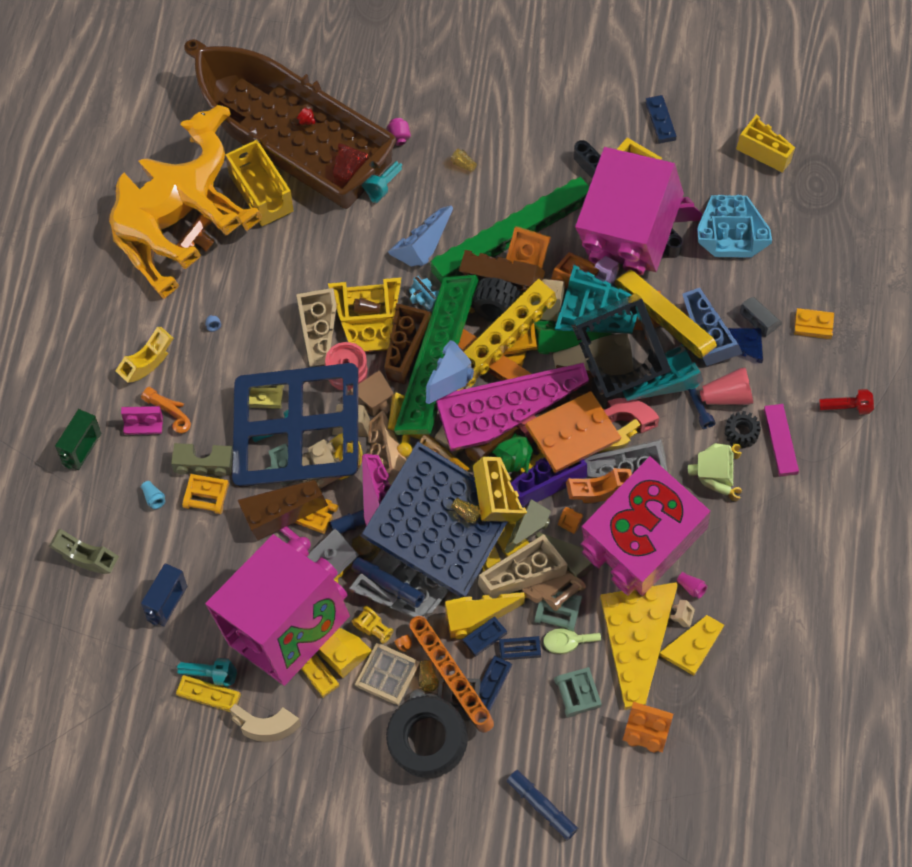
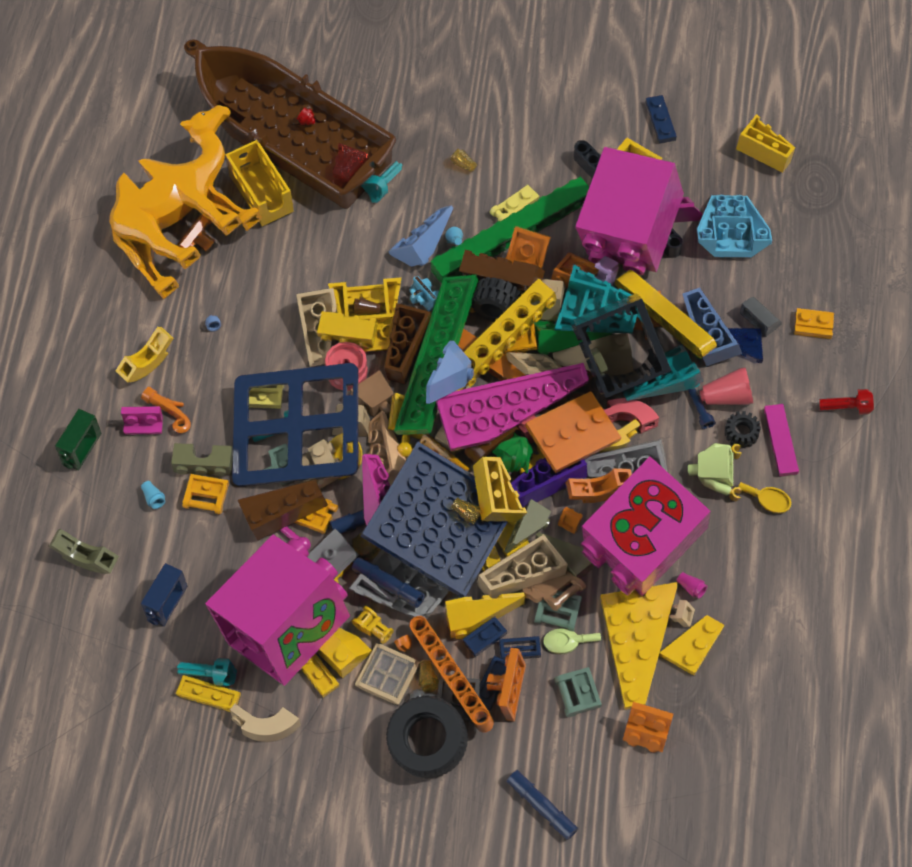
dark pink head [386,118,411,146] -> none
none -> yellow wedge [317,311,378,349]
none -> medium azure cone [445,227,463,245]
none -> orange plate [487,648,526,722]
none -> light yellow plate [490,185,539,221]
none -> tan piece [506,352,562,375]
none -> olive tile [591,347,608,373]
none -> yellow piece [738,482,791,514]

